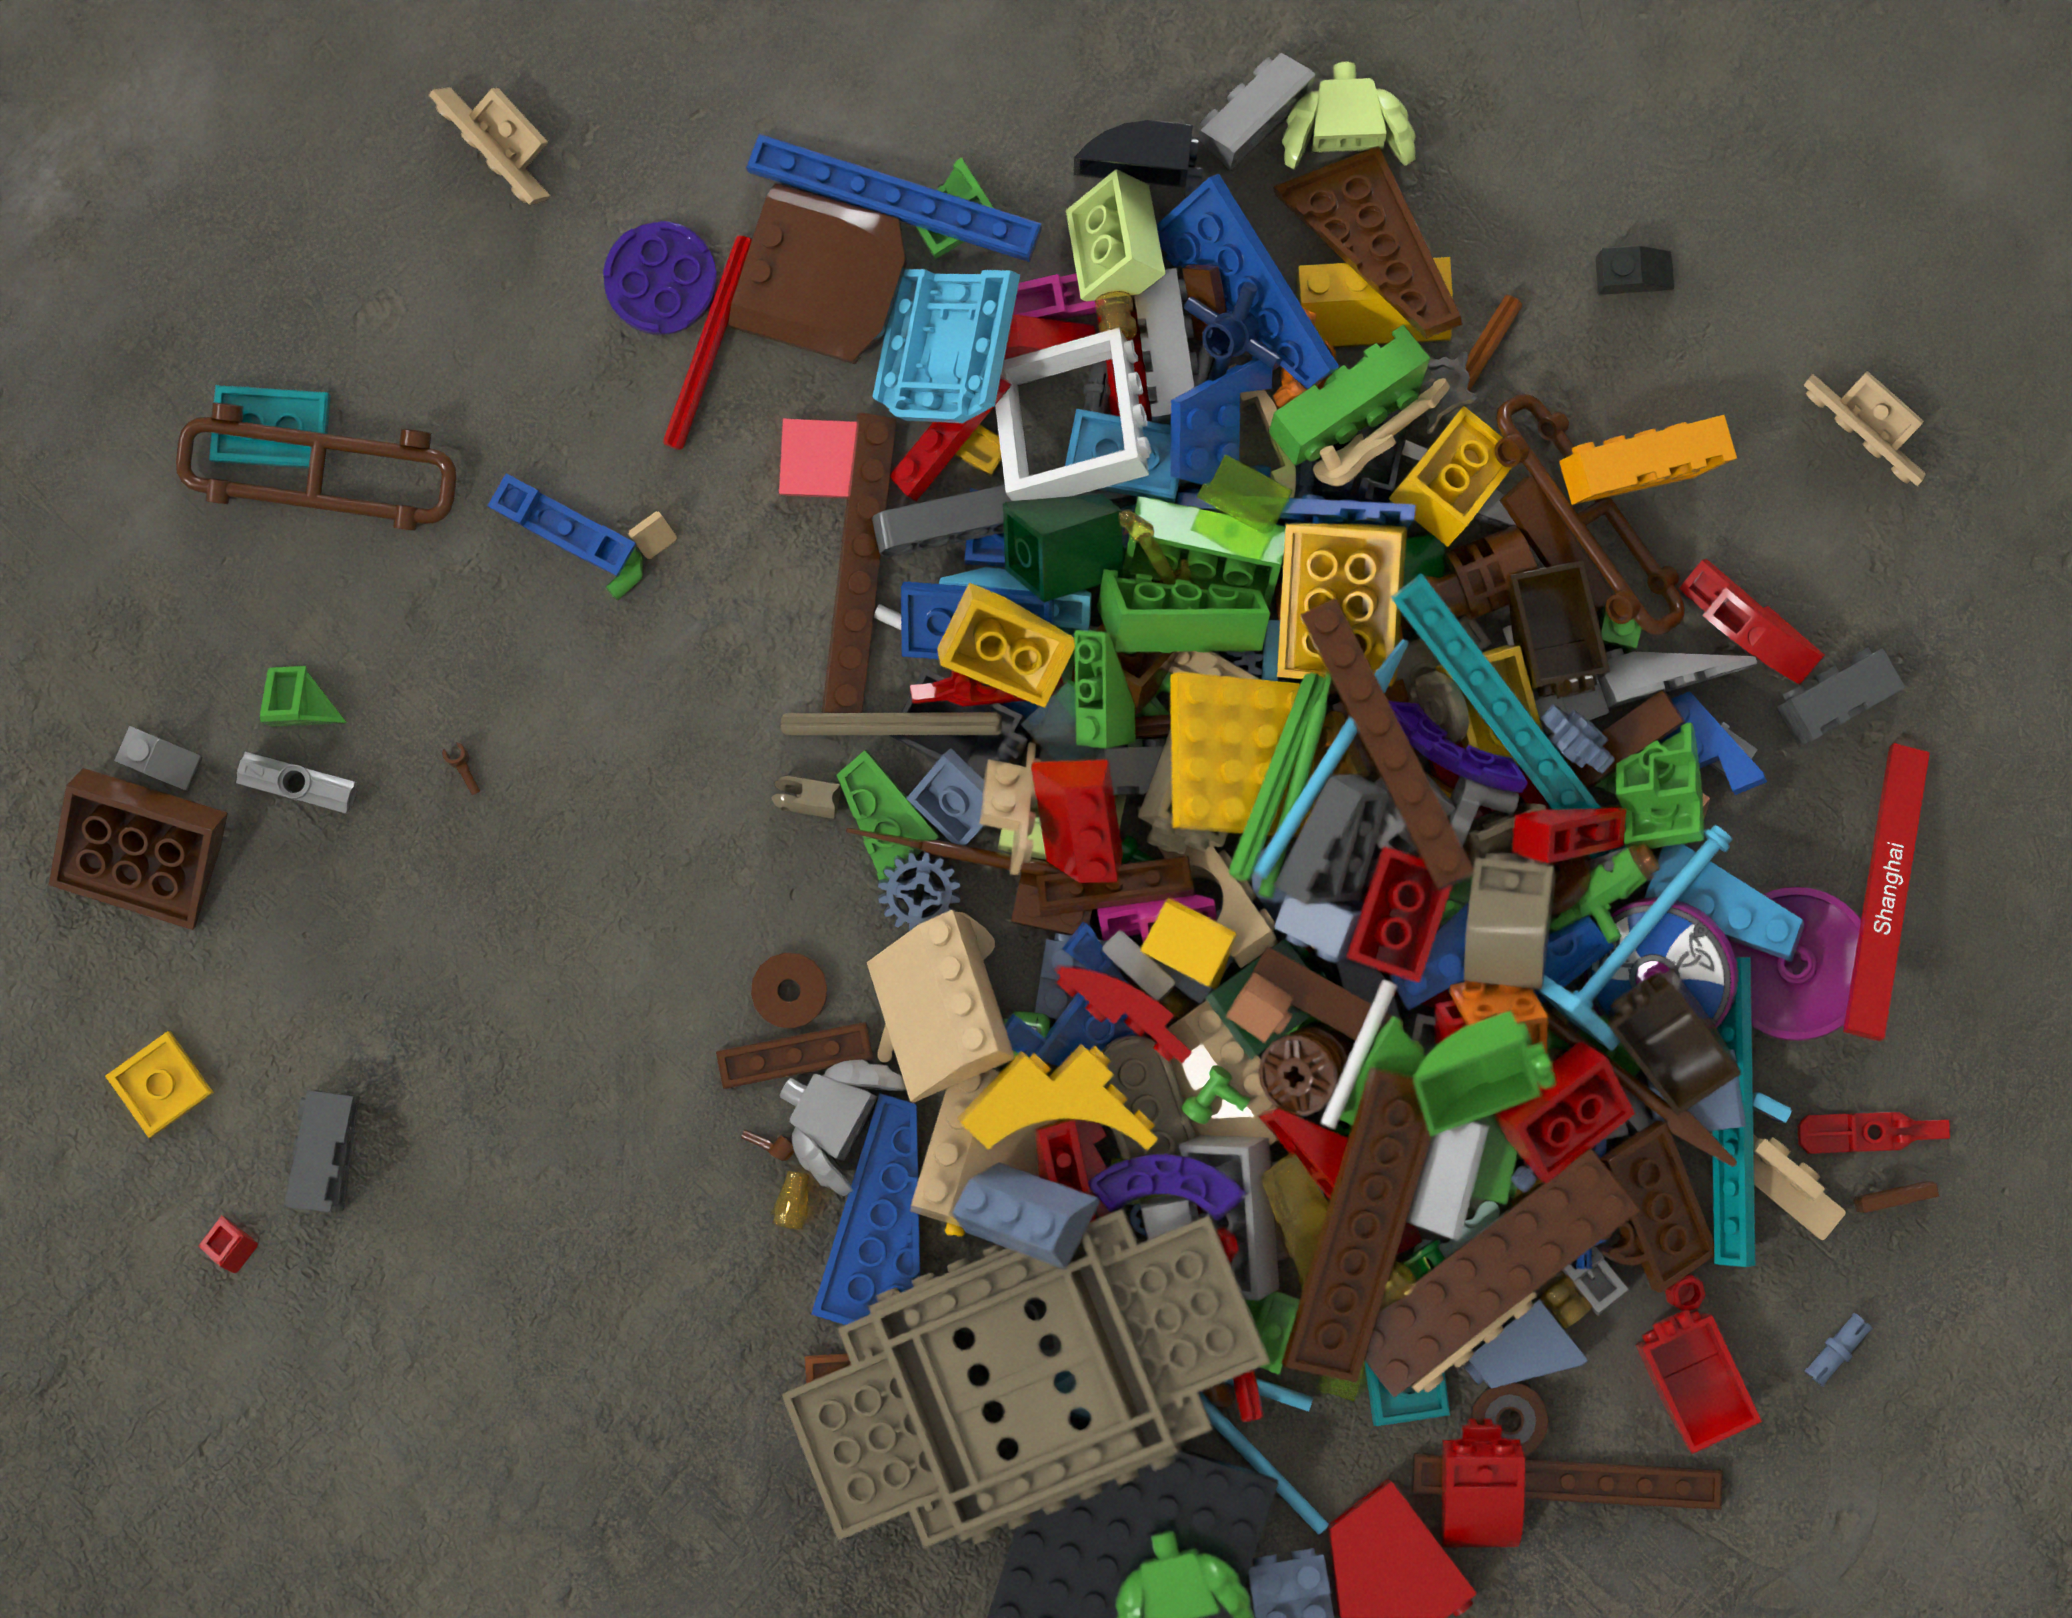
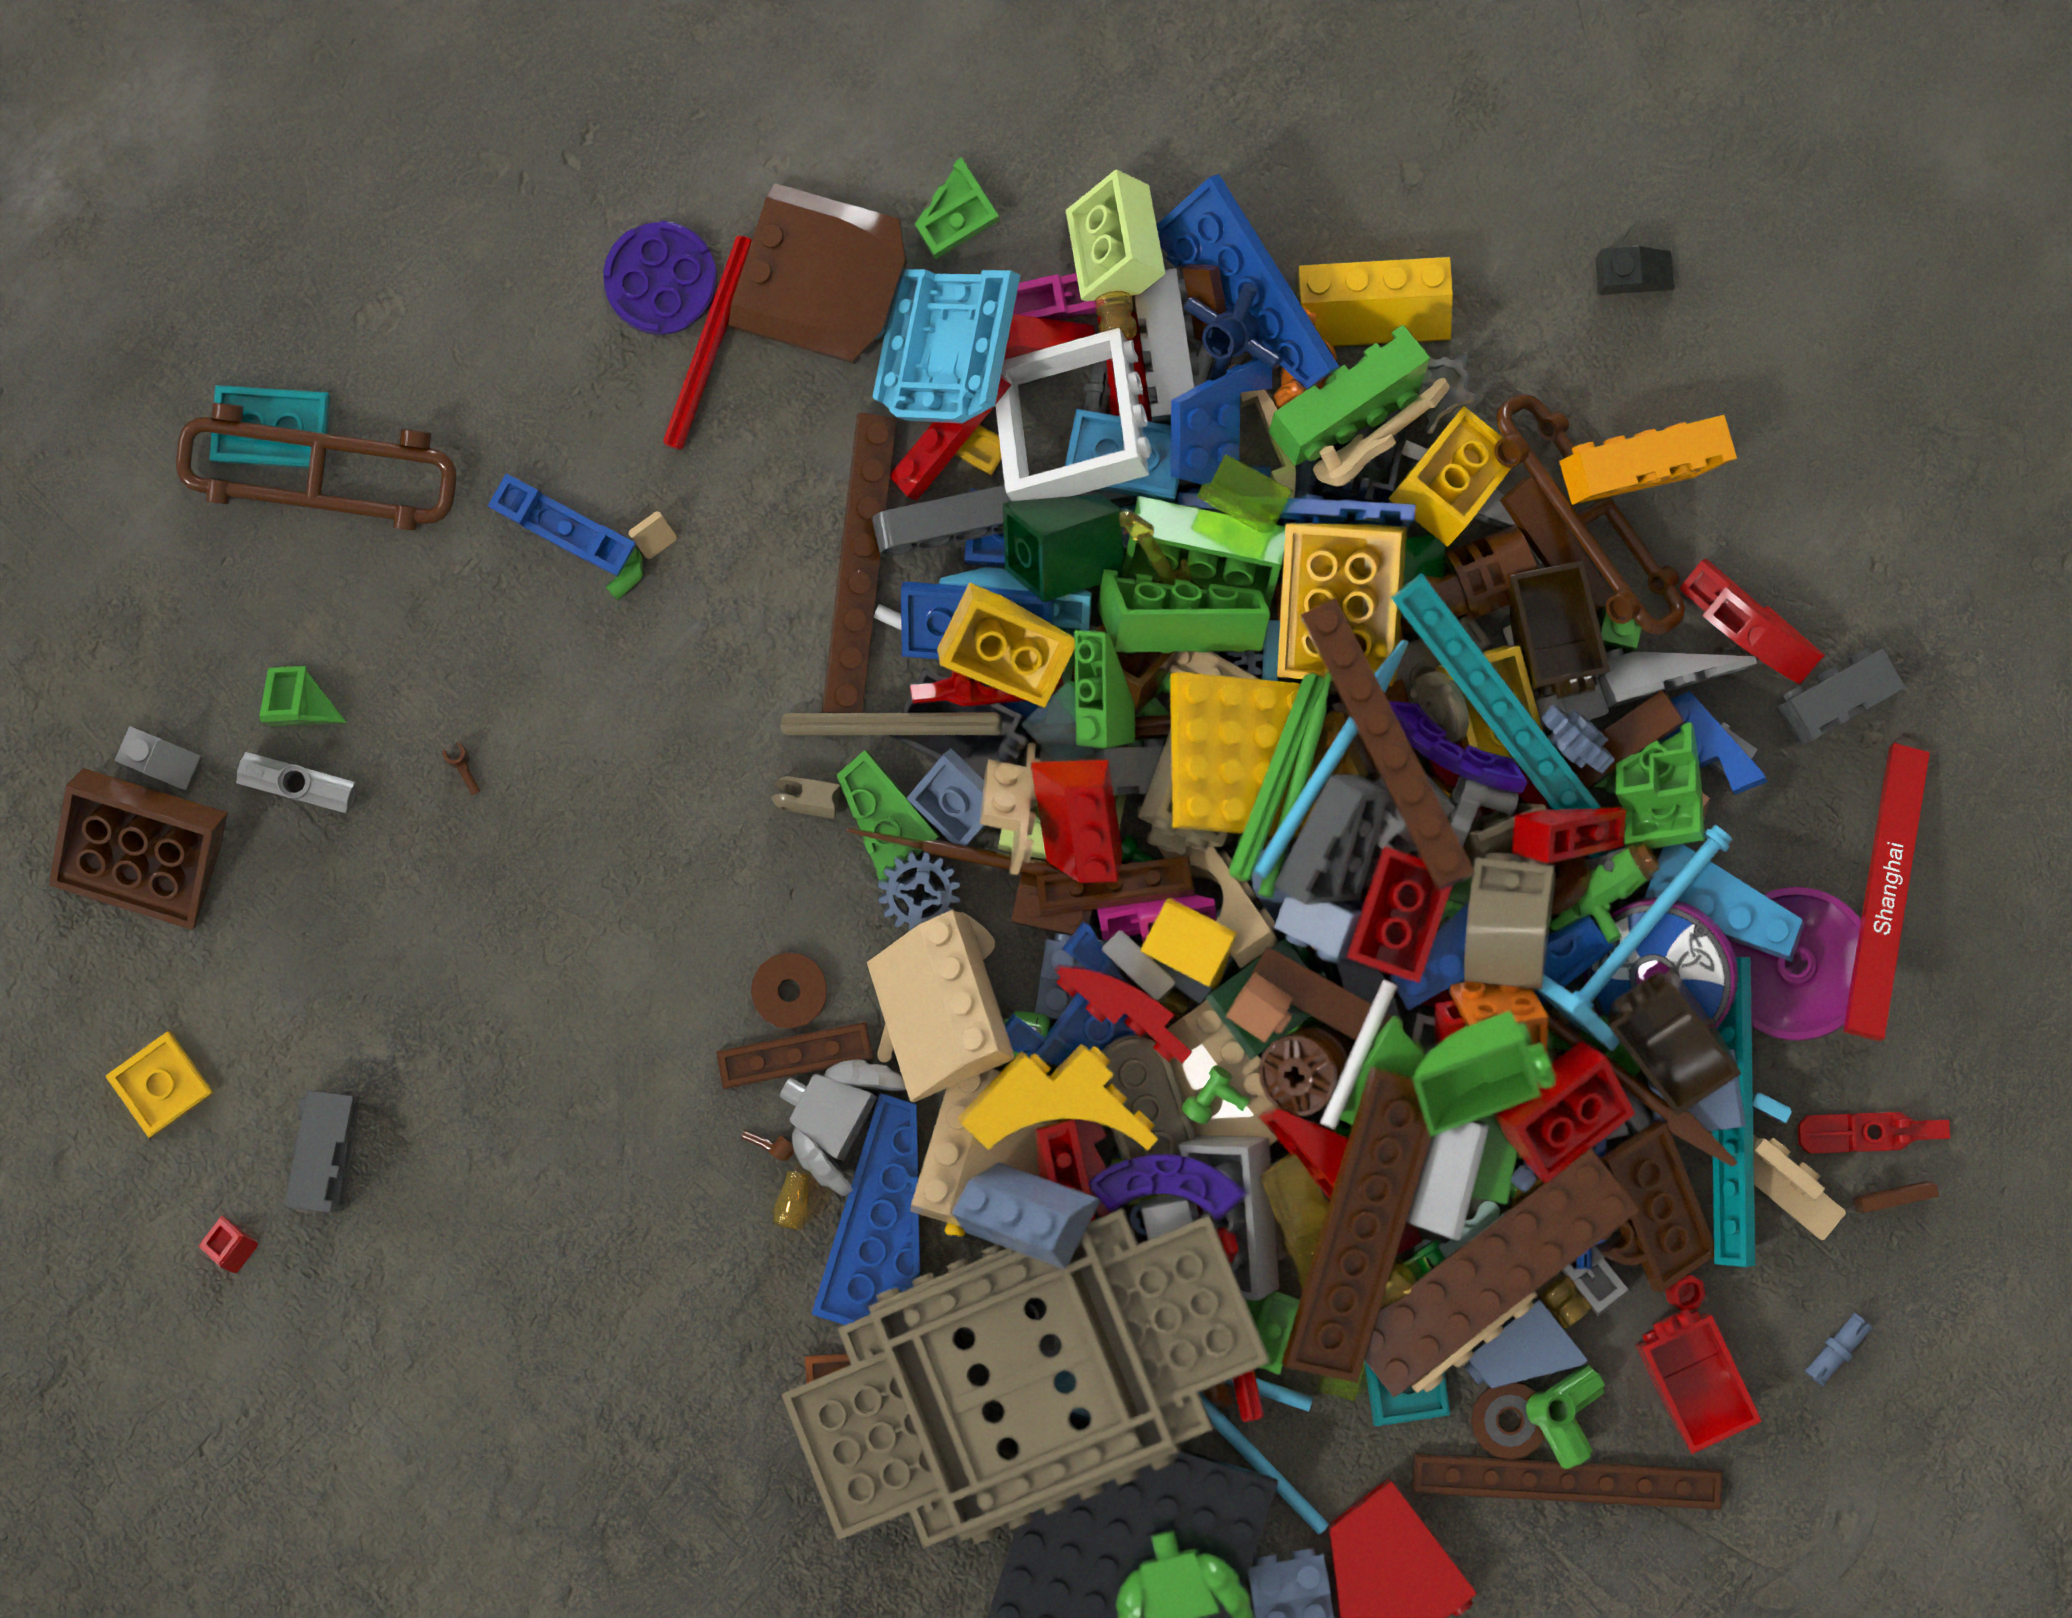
tan bracket [429,87,550,205] -> none
blue tile [746,134,1042,262] -> none
coral tile [779,419,857,498] -> none
black piece [1073,120,1203,198] -> none
light grey slope [1199,53,1315,171] -> none
reddish brown wing [1273,146,1462,339] -> none
yellowish green torso [1282,62,1416,170] -> none
red piece [1441,1418,1525,1548] -> none
dark orange axle [1465,295,1522,392] -> none
tan bracket [1804,371,1926,486] -> none
none -> bright green piece [1526,1364,1605,1469]

